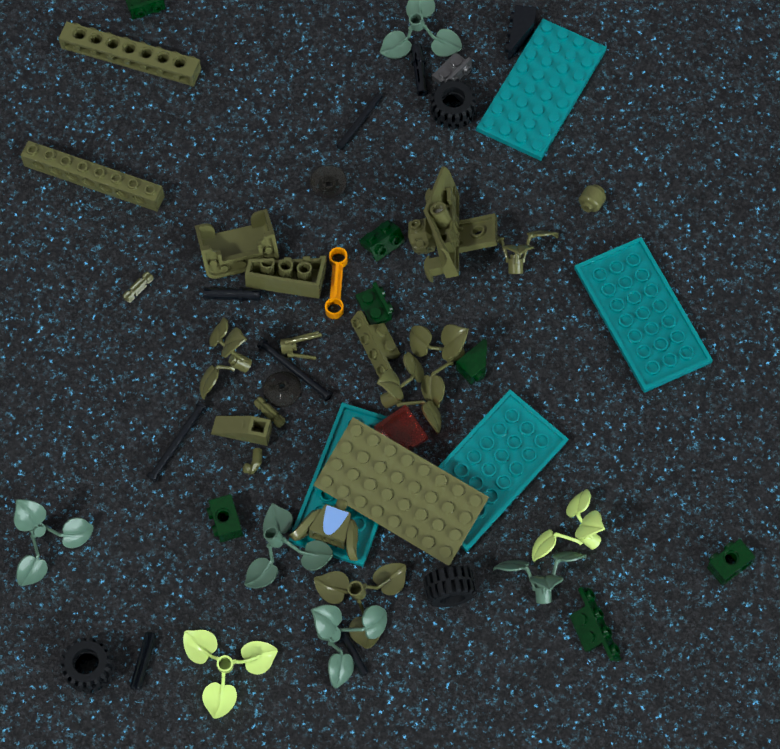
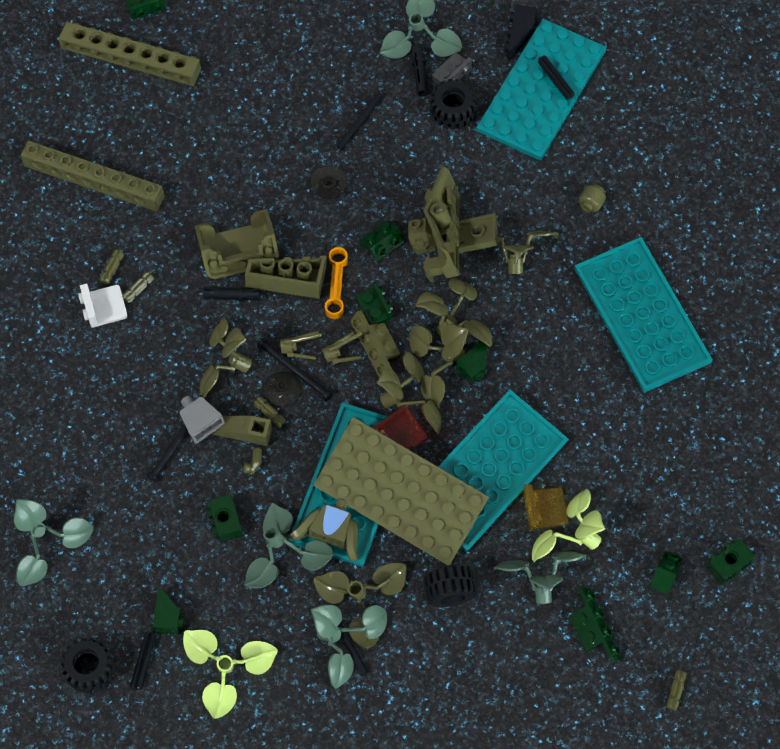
none -> white bracket [78,284,128,328]
none -> olive axle [100,249,124,284]
none -> dark green slope [153,589,184,635]
none -> light grey torso [179,396,226,445]
none -> olive plant [322,331,363,365]
none -> olive plant [416,278,492,347]
none -> clear yellow bracket [523,484,568,530]
none -> black axle [538,55,574,100]
none -> dark green slope [650,551,683,595]
none -> olive axle [667,670,687,710]

